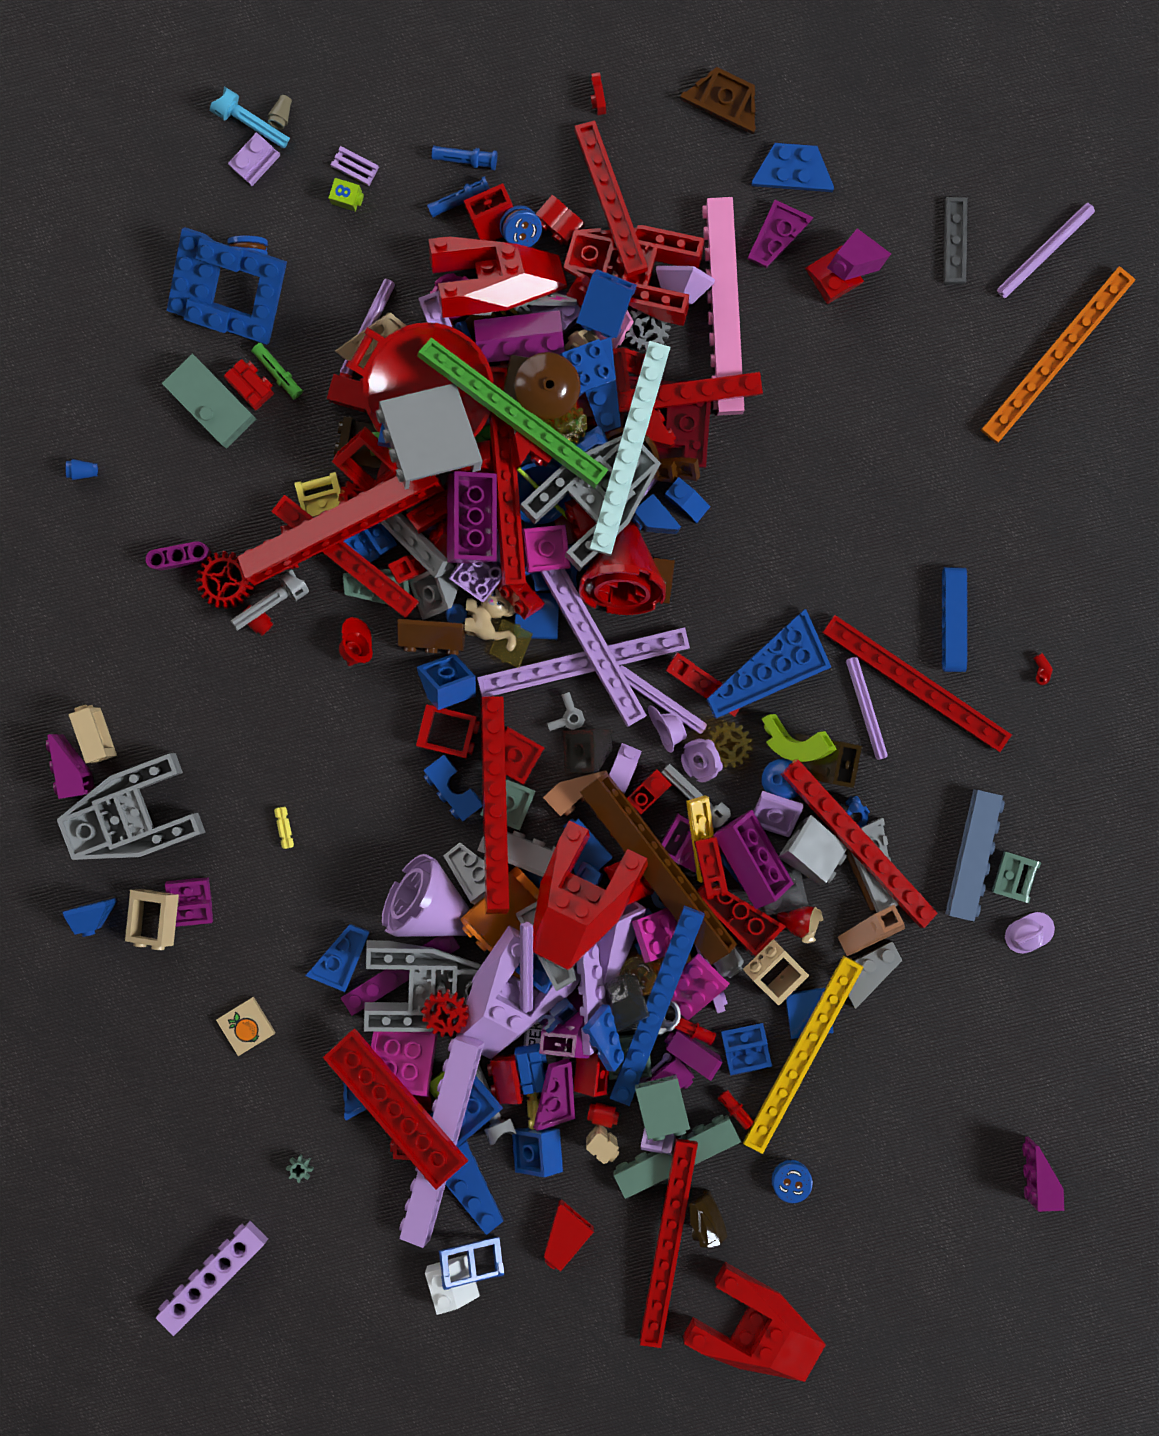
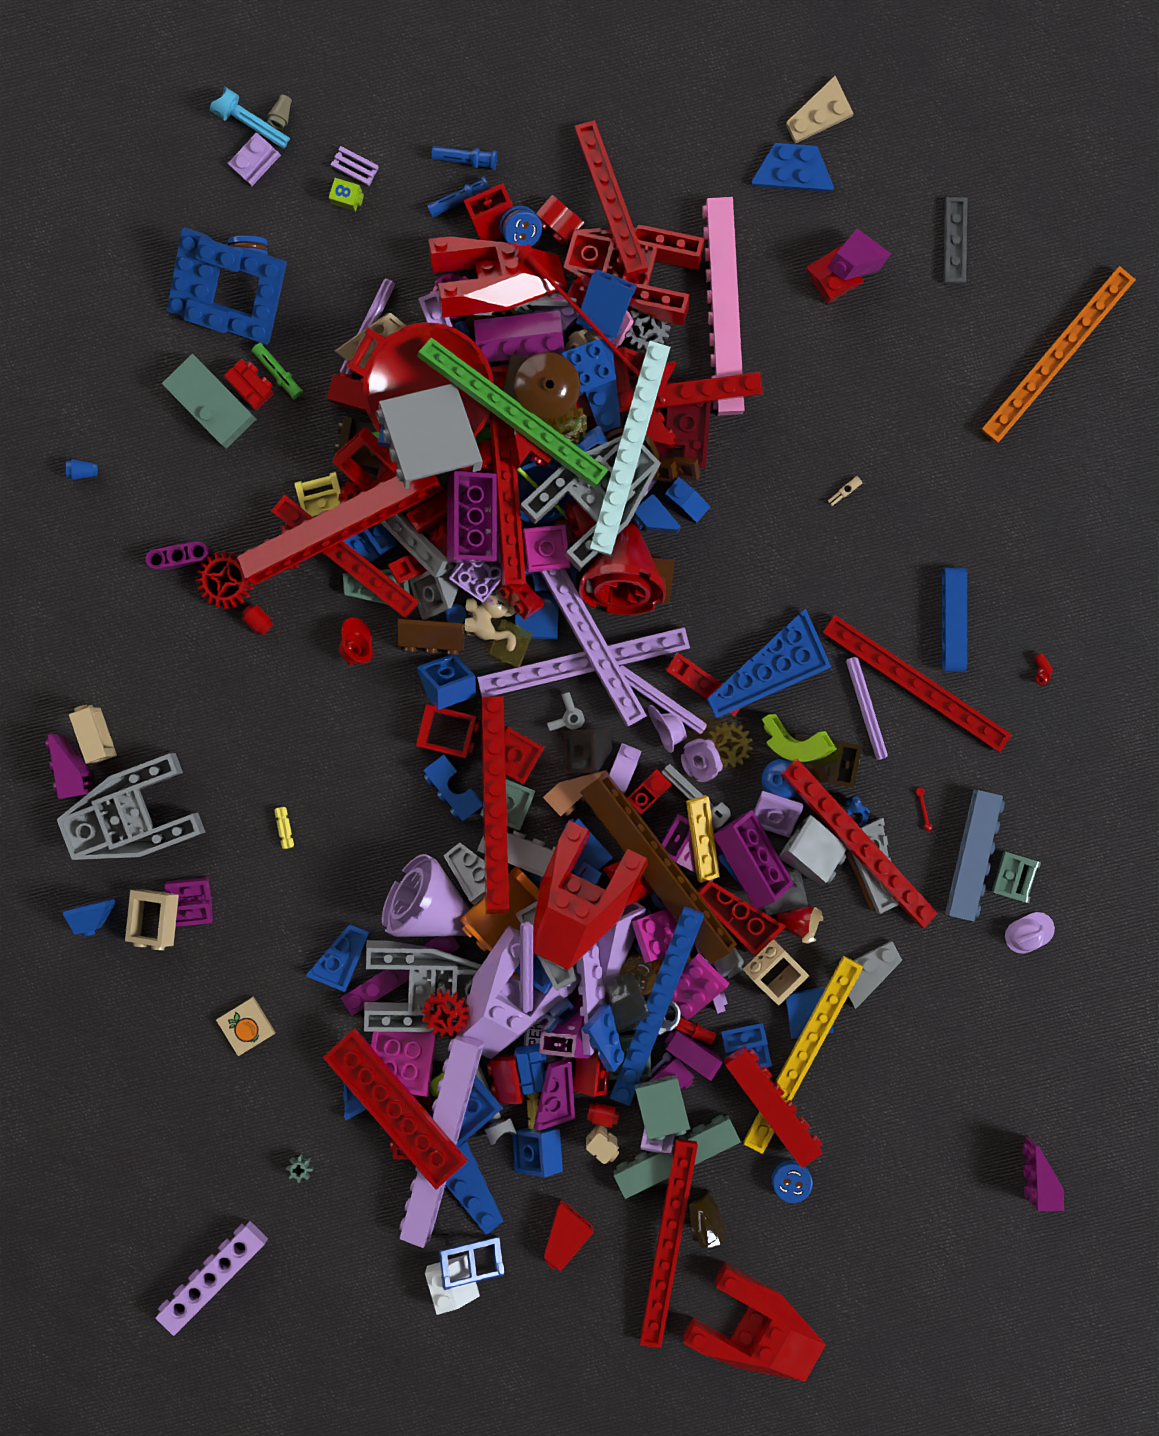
light grey piece [231,570,309,631] -> none
red plate [590,72,606,115] -> none
lavender slope [656,266,715,304] -> none
reddish brown wing [680,67,755,135] -> none
red plate [694,836,728,900] -> none
red axle [717,1089,754,1129] -> none
magenta wing [747,200,814,268] -> none
nougat slope [838,905,905,956] -> none
lavender axle [997,203,1095,298] -> none
none -> red piece [516,244,676,404]
none -> red brick [724,1045,823,1168]
none -> tan wing [786,76,853,143]
none -> tan pin [828,476,862,506]
none -> red hinge [915,788,932,832]

